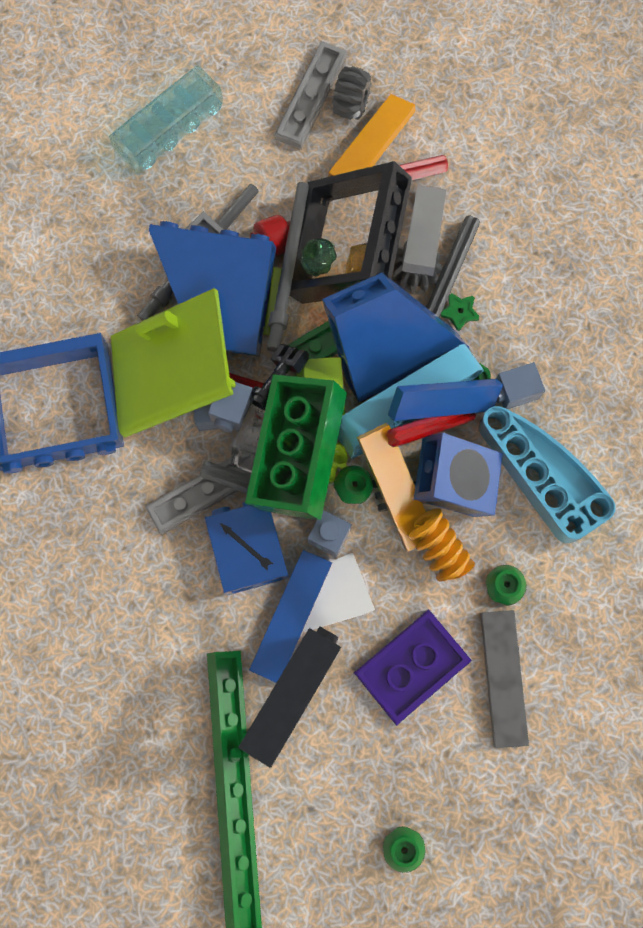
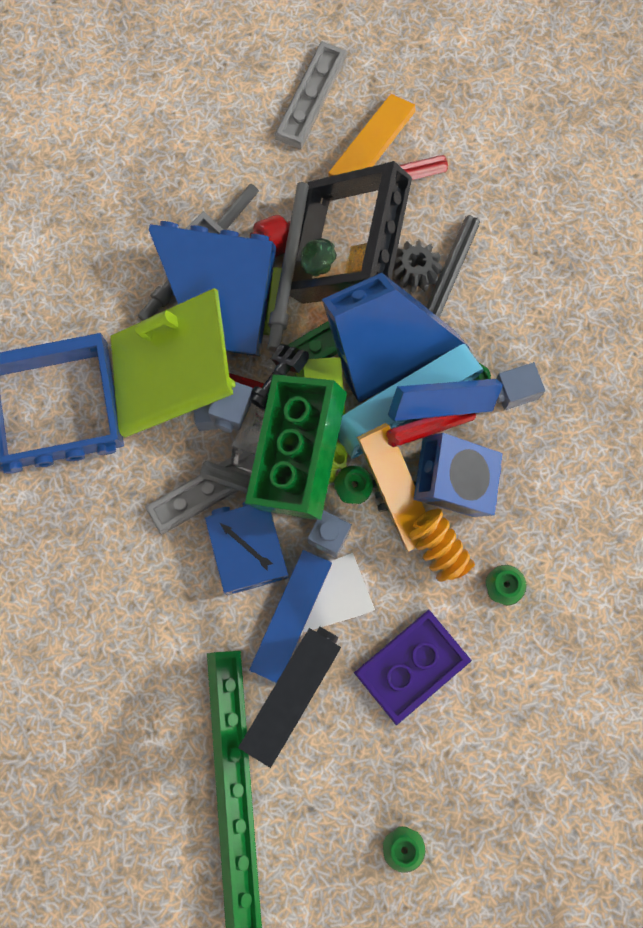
clear light blue brick [109,64,224,174] -> none
dark grey gear [332,66,371,120] -> none
light grey tile [402,185,447,276] -> none
green plate [440,293,479,331] -> none
medium azure beam [479,406,616,543] -> none
flat silver tile [480,610,529,748] -> none

